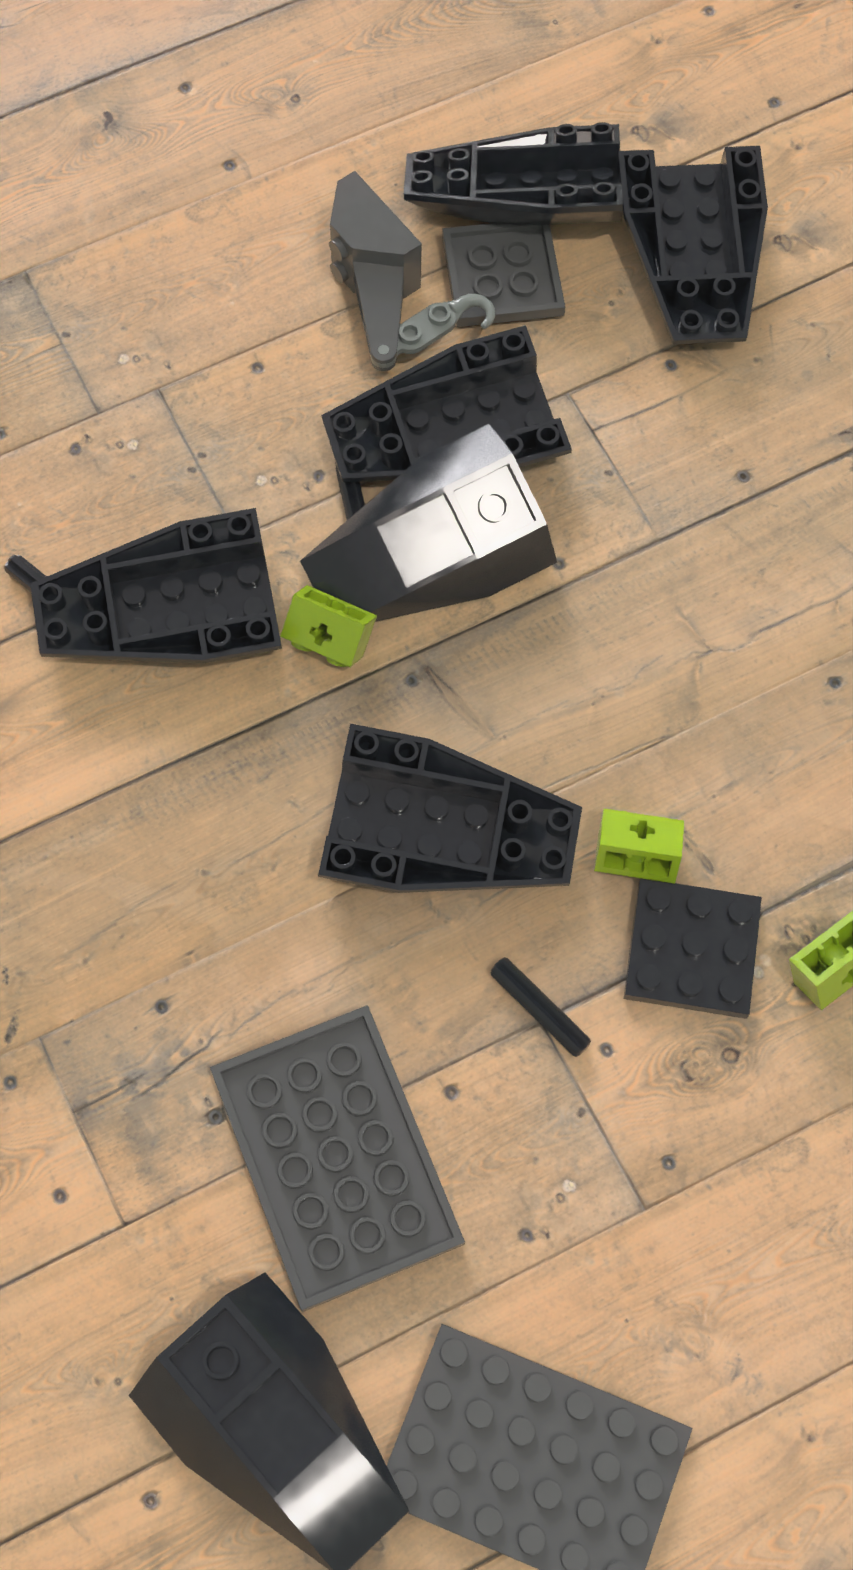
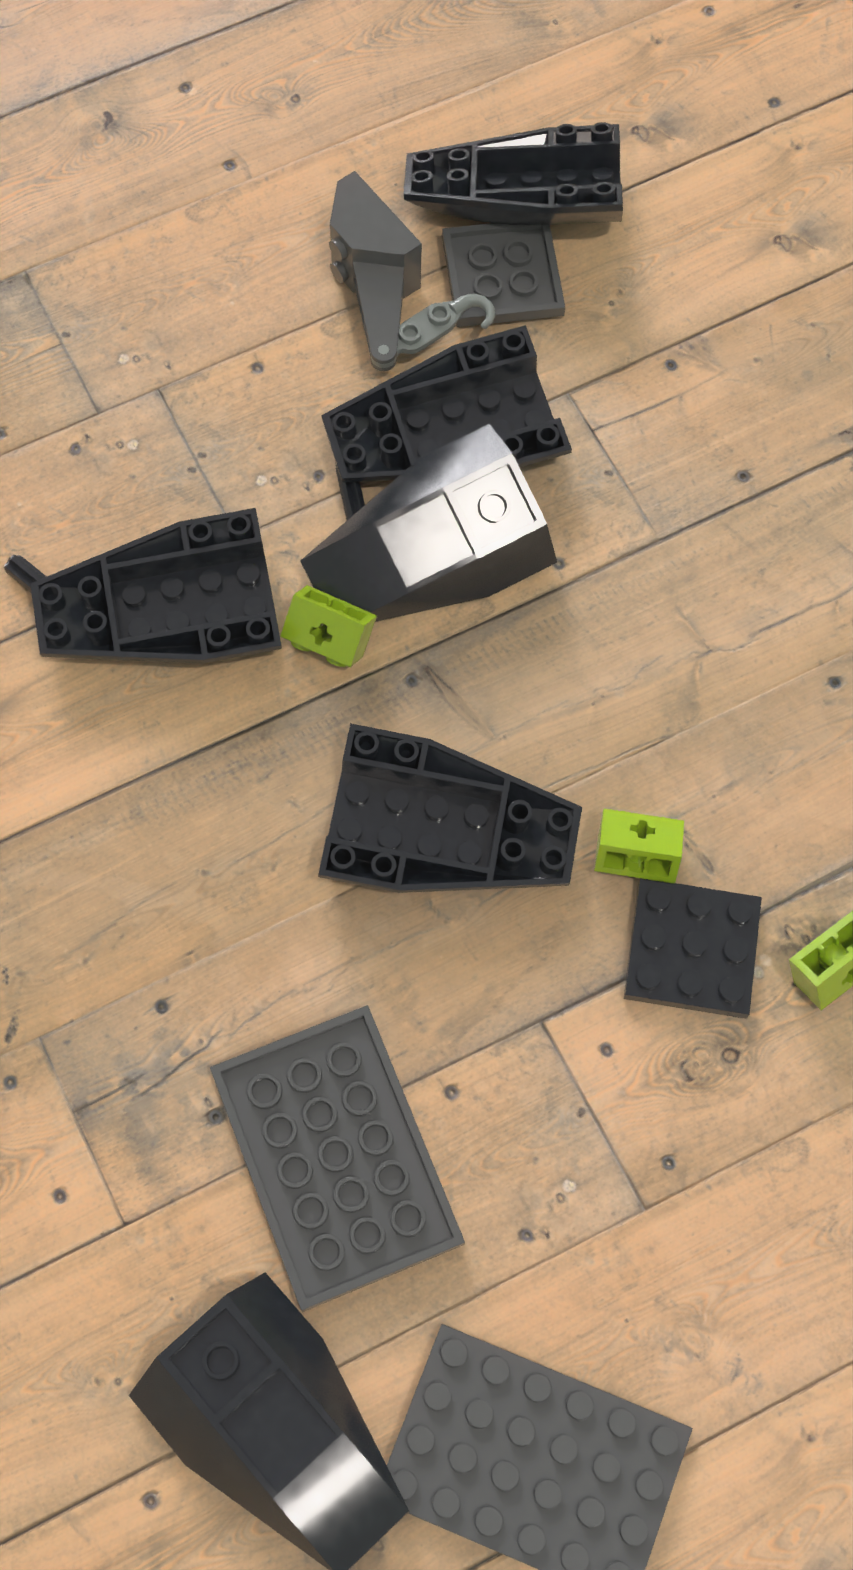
black axle [491,957,591,1057] -> none
black wedge [618,146,768,344] -> none

